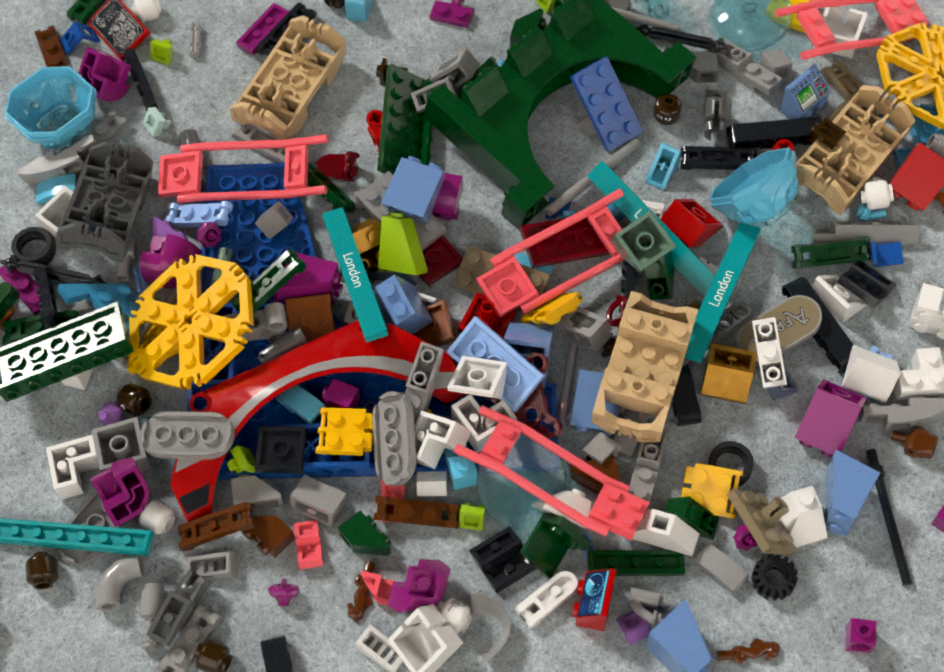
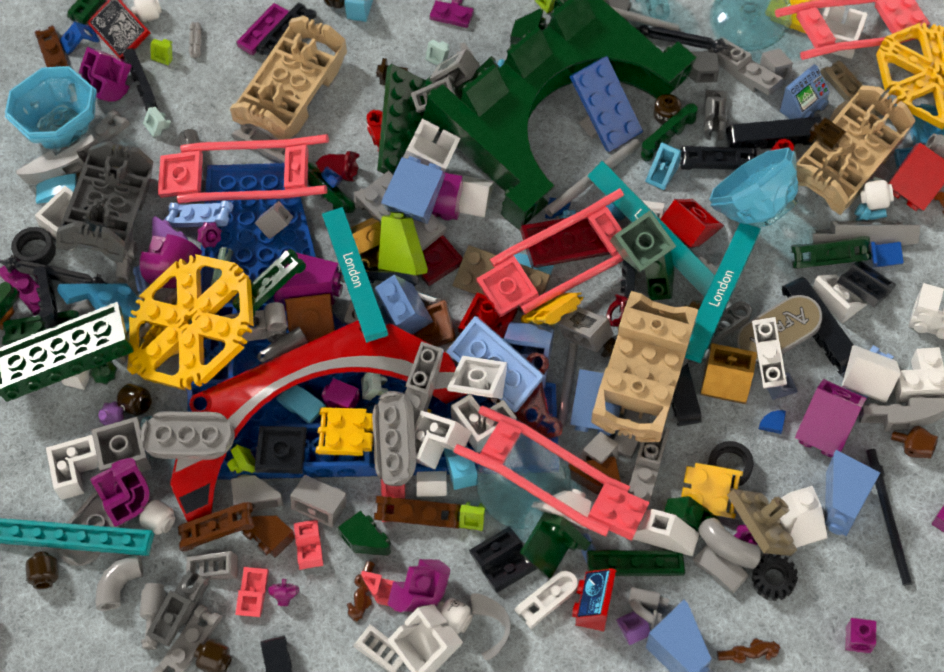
none -> dark green piece [89,361,118,385]
none -> coral slope [235,567,269,617]
none -> blue tile [321,166,342,188]
none -> light aqua tile [361,373,388,400]
none -> white piece [403,119,461,172]
none -> light aqua tile [425,39,450,66]
none -> white slope [454,173,495,217]
none -> dark green plate [641,103,698,161]
none -> light grey cylinder [698,518,761,569]
none -> blue tile [758,410,786,434]

